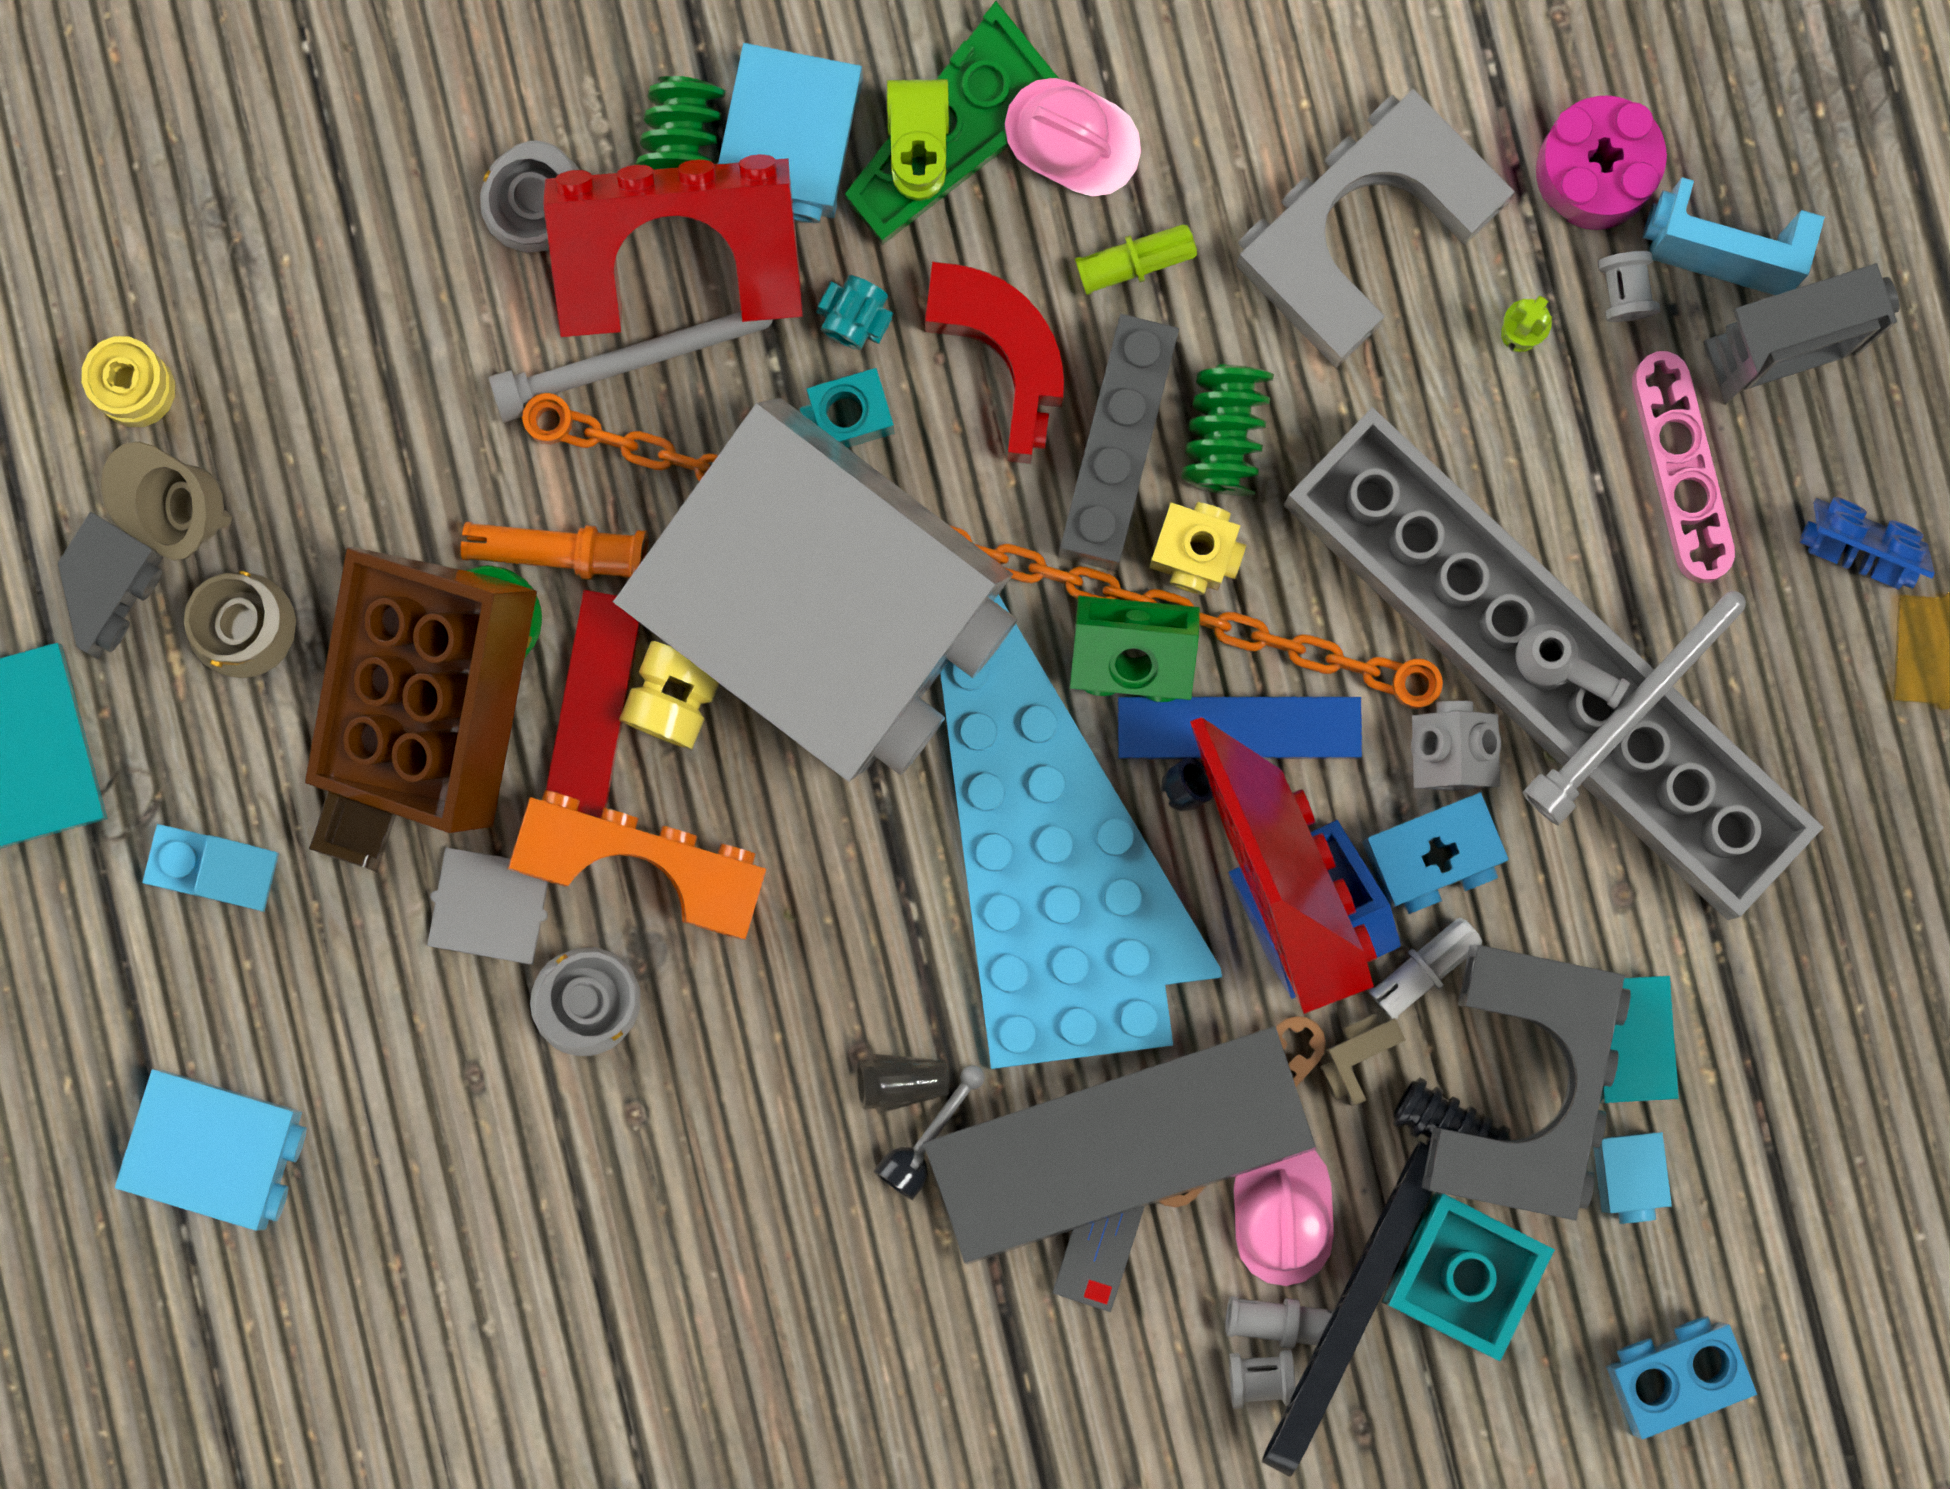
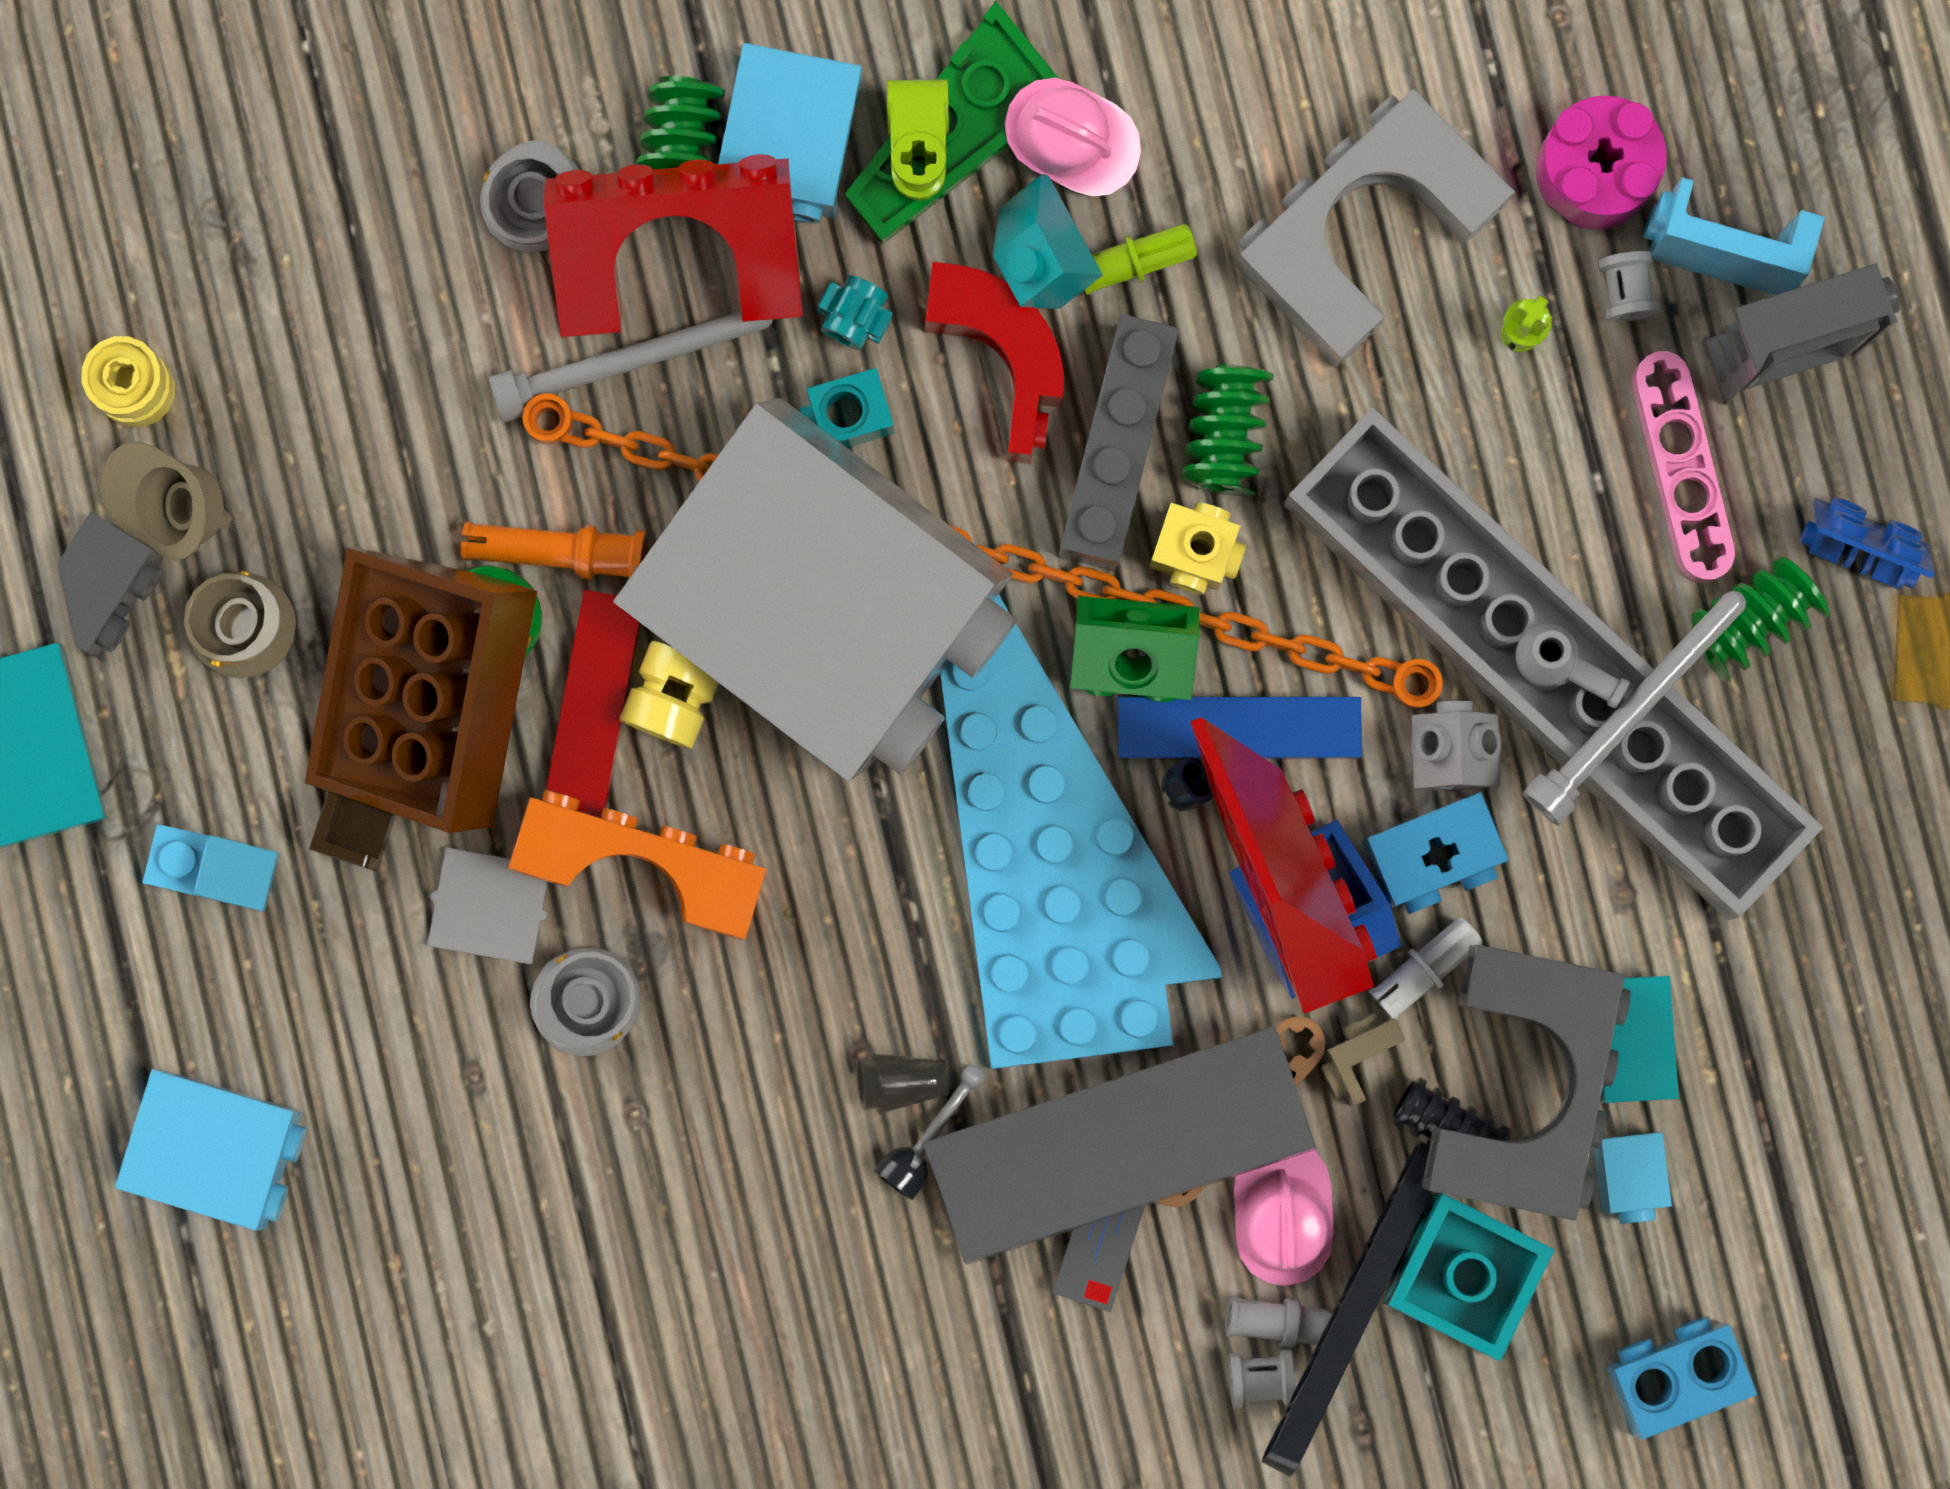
none -> teal slope [993,174,1103,309]
none -> green piece [1691,557,1829,682]

